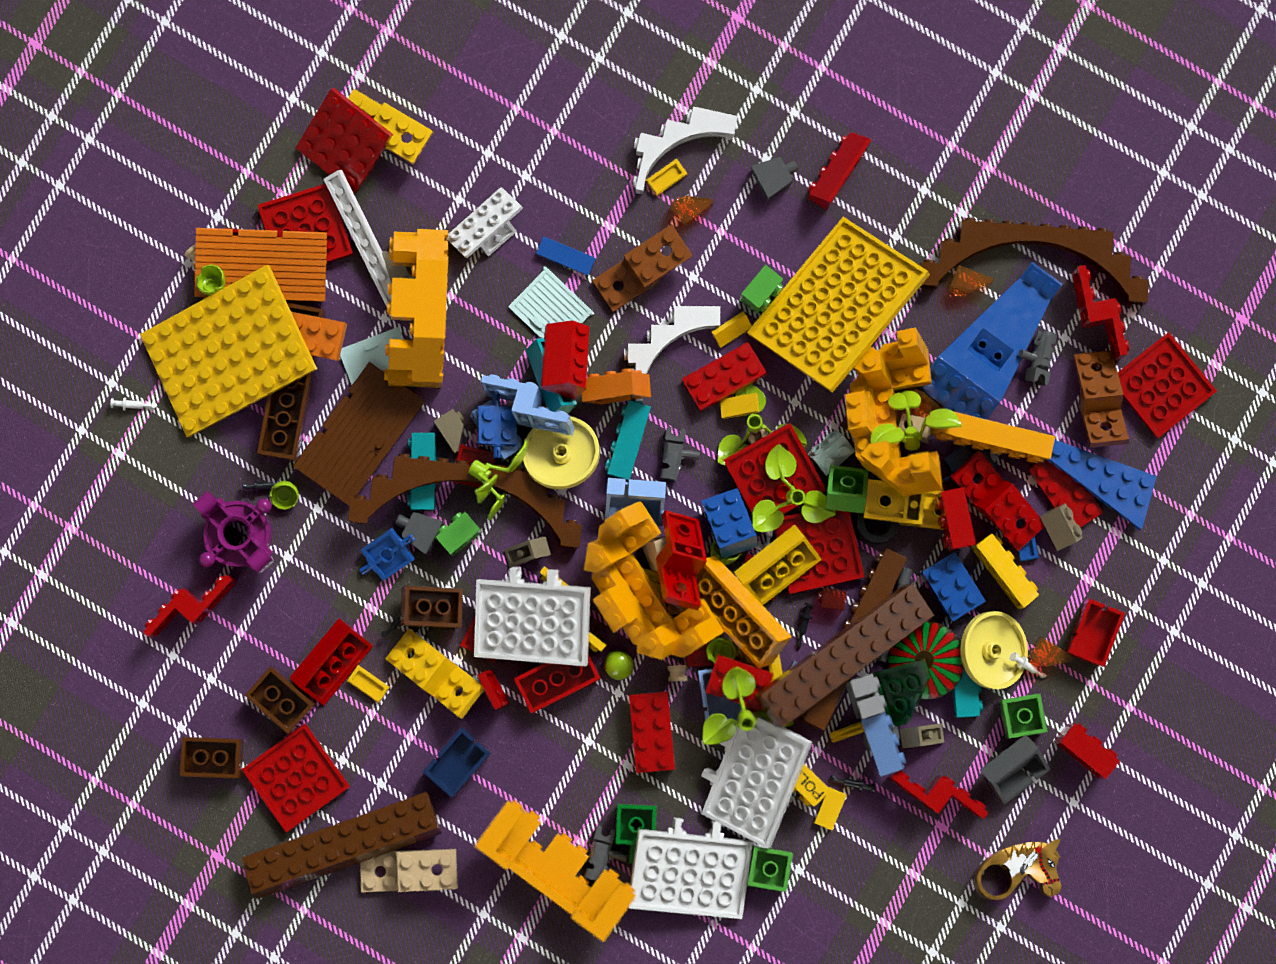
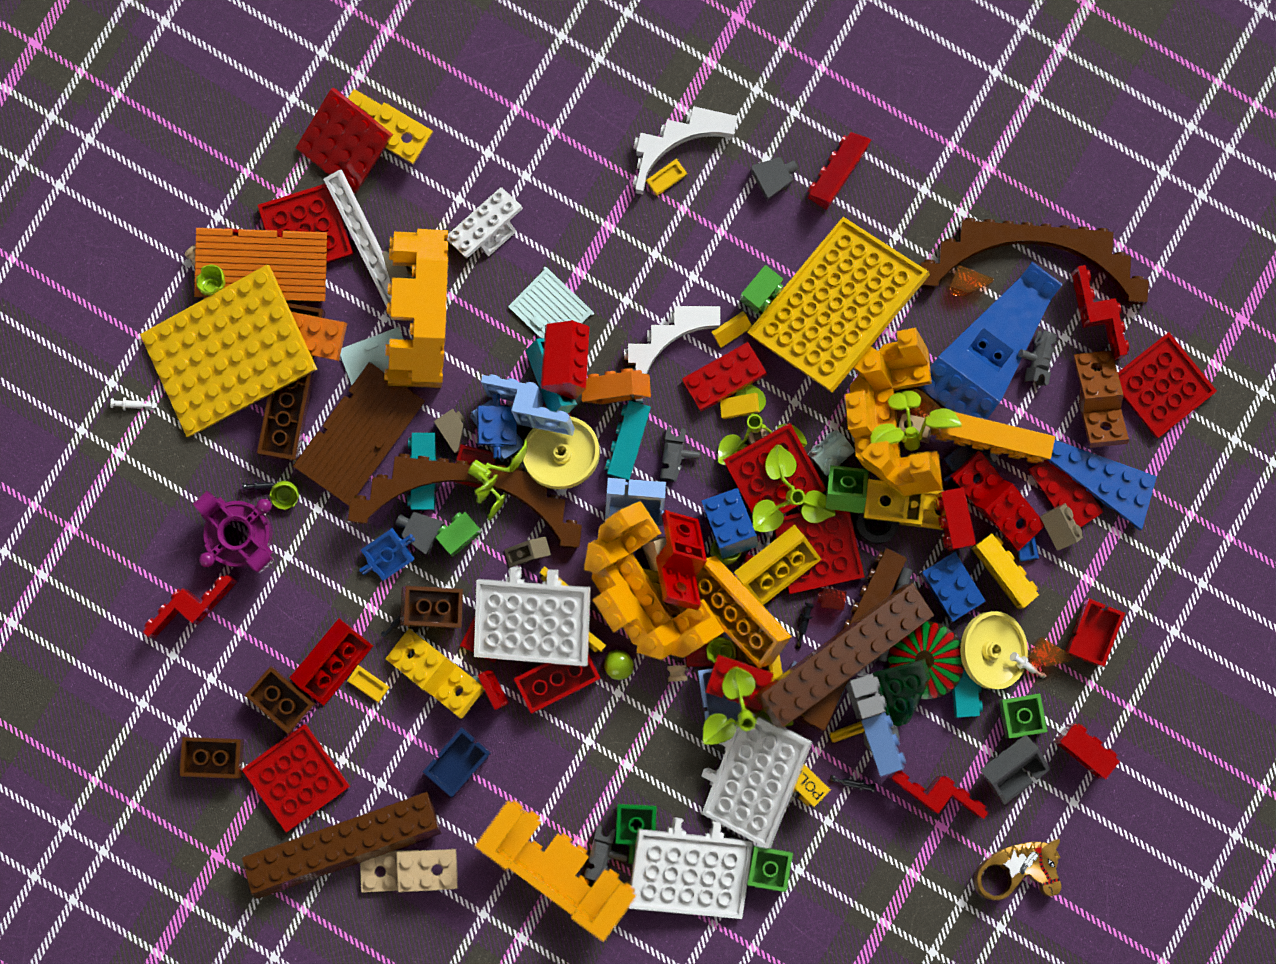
blue tile [536,236,596,276] -> none
dark orange bracket [592,224,693,313] -> none
red brick [629,691,675,773] -> none
clear orange slope [670,196,714,228] -> none
yellow tile [814,787,847,830] -> none
dark tan slope [900,723,944,748] -> none

